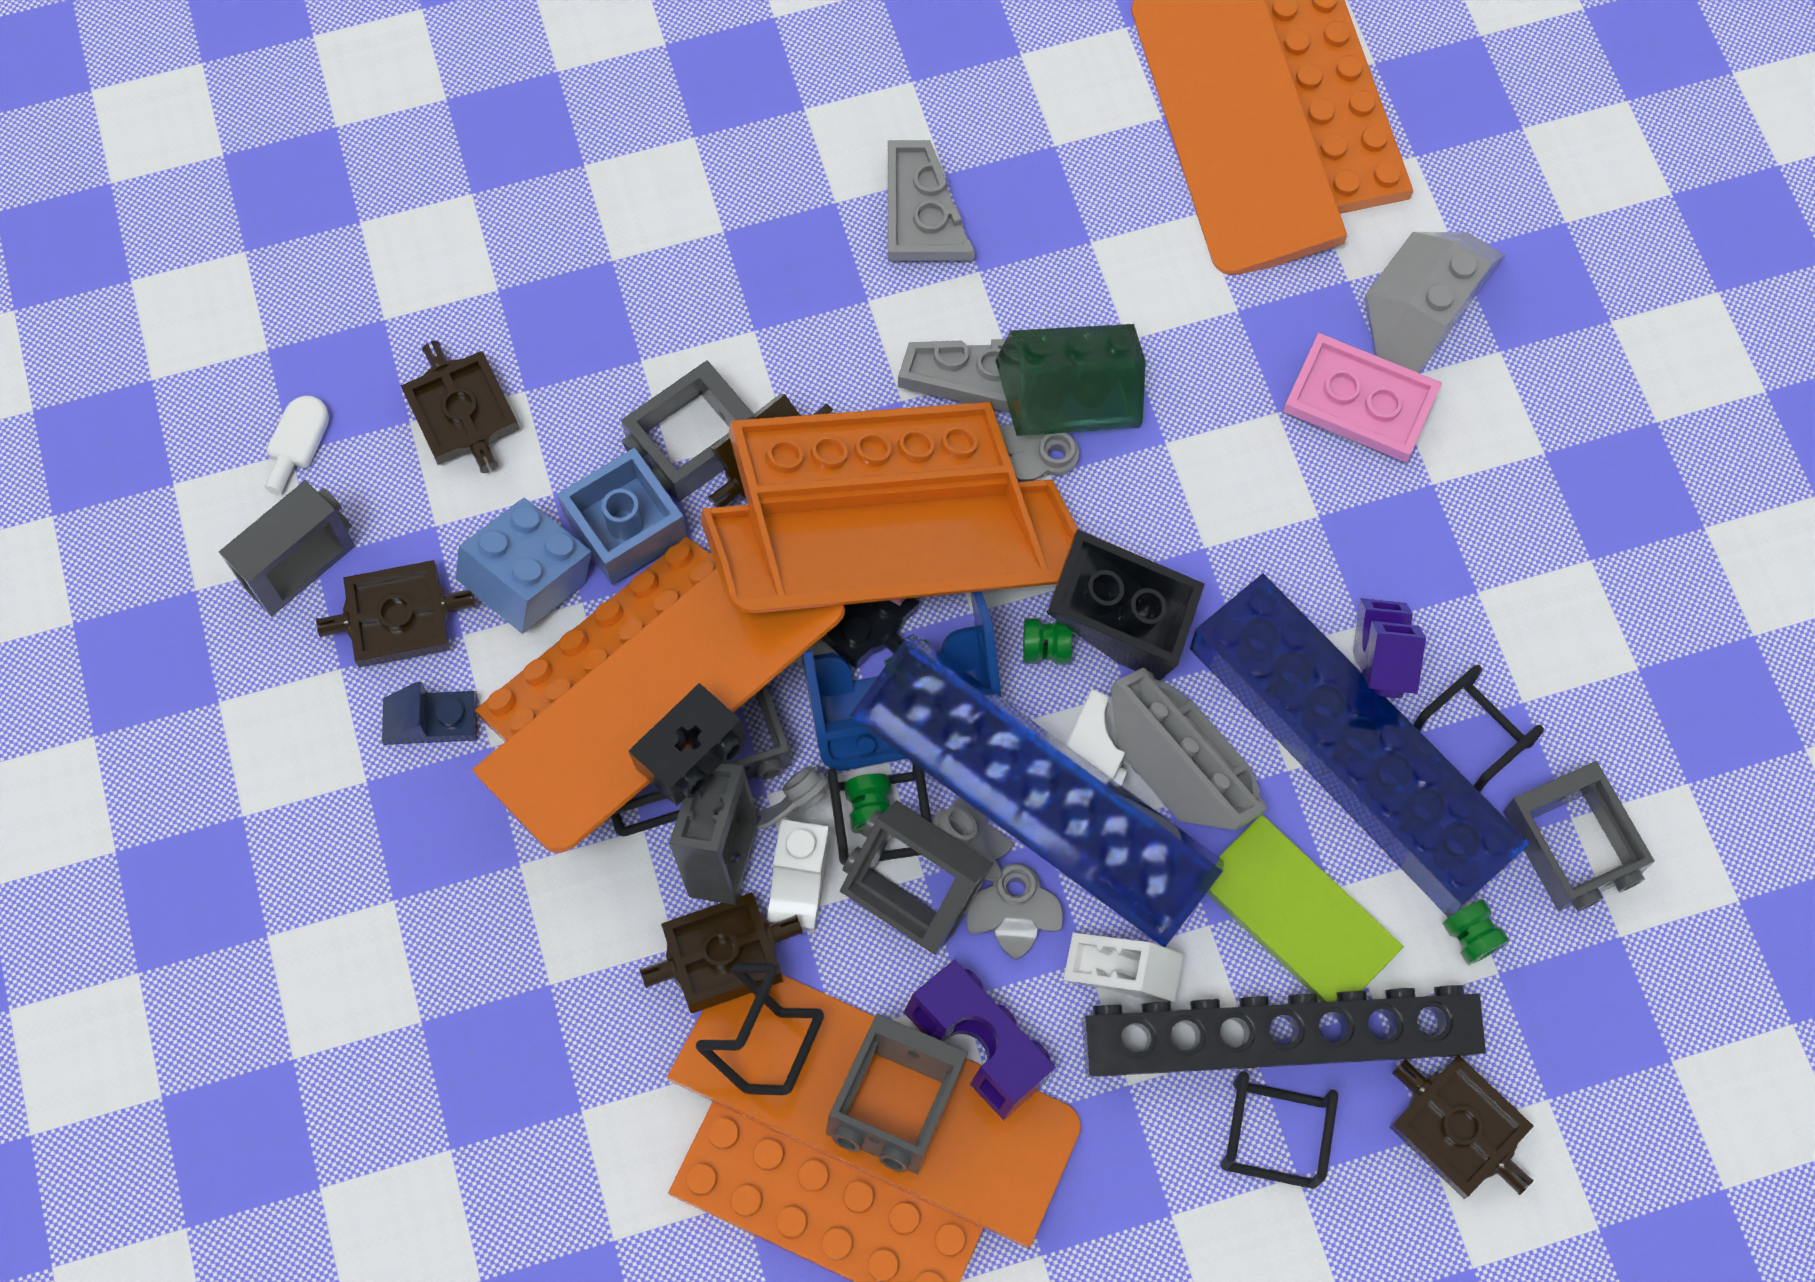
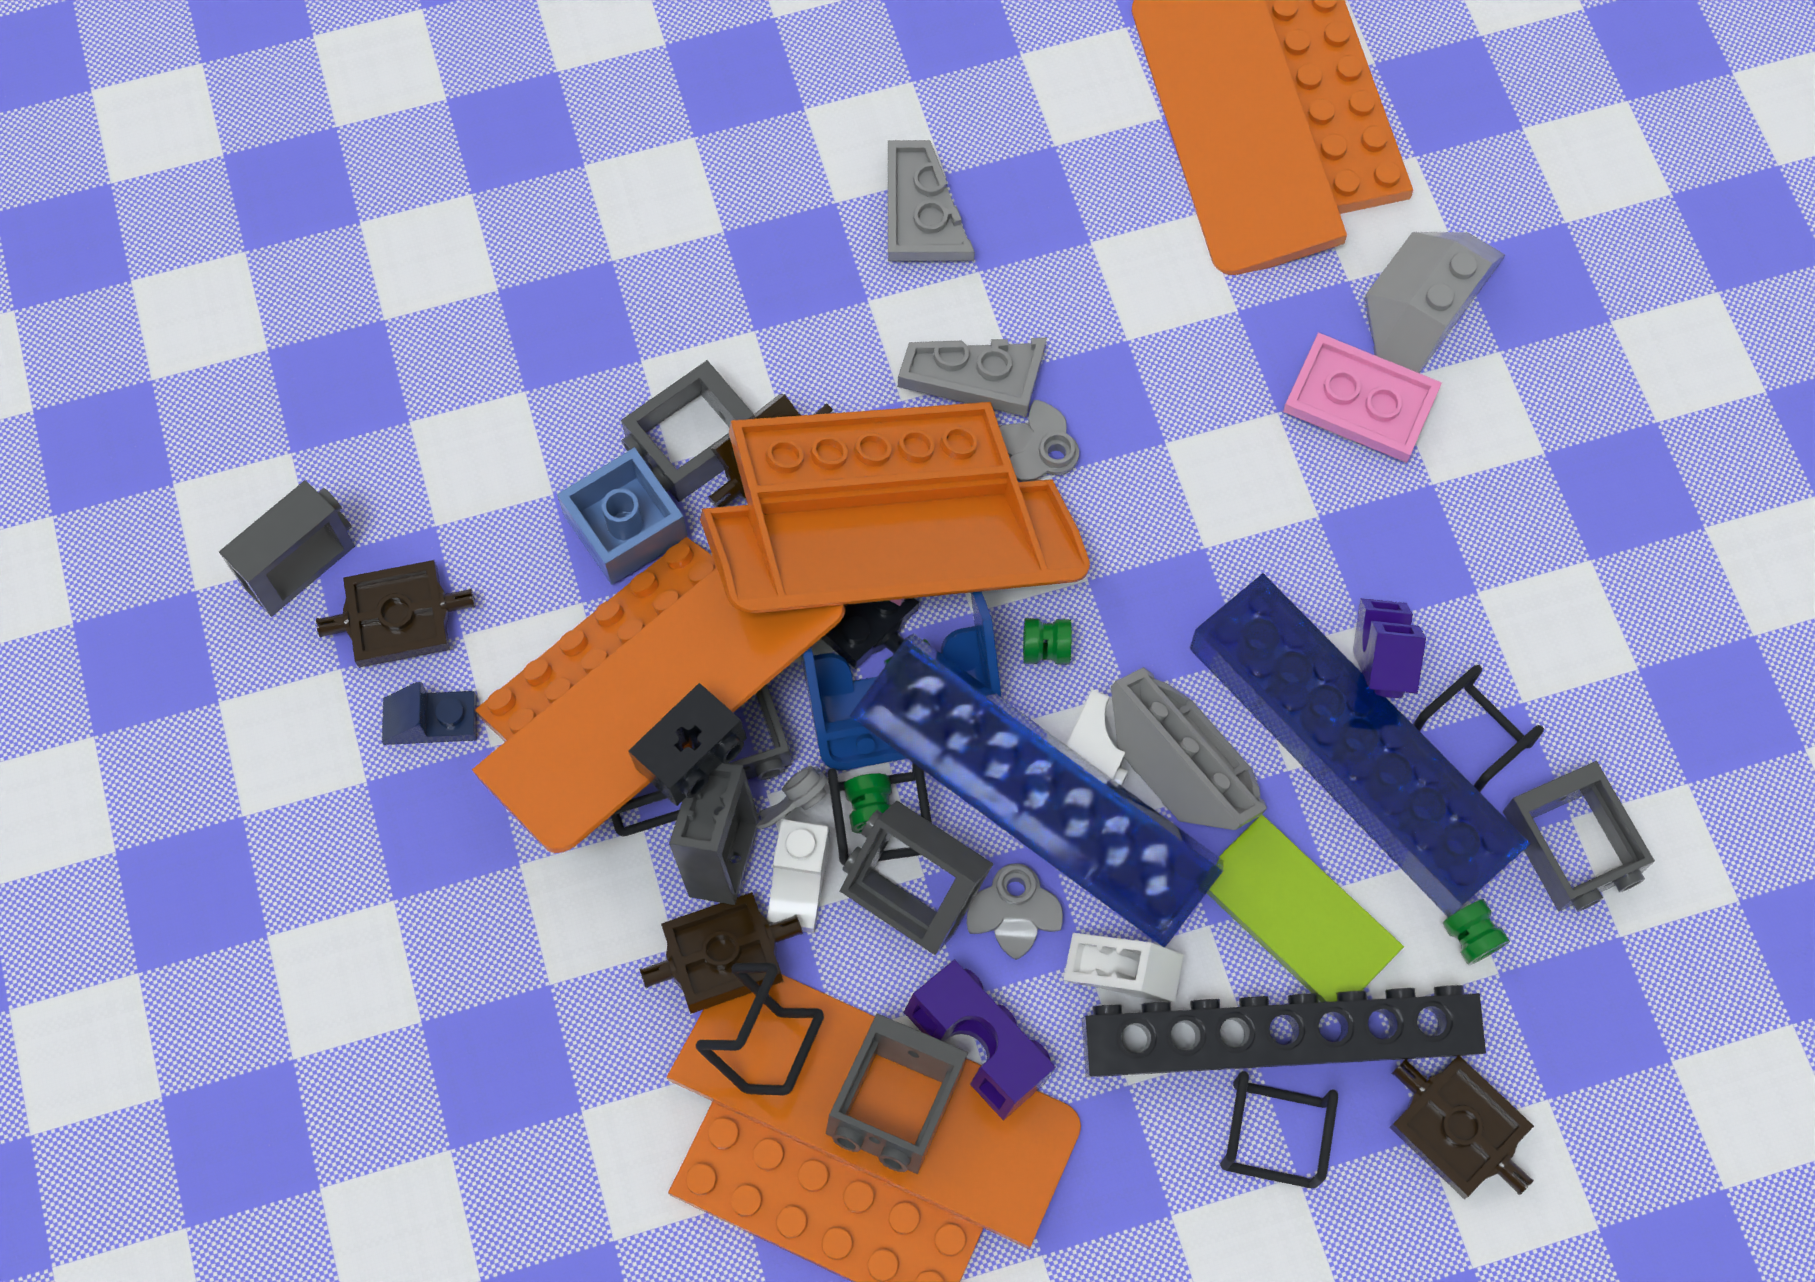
white piece [264,396,329,495] -> none
dark brown plate [401,341,520,473] -> none
medium blue brick [456,497,591,634] -> none
light grey plate [932,795,1014,881] -> none
clear green slope [995,324,1146,436] -> none
black slope [1047,529,1205,681] -> none

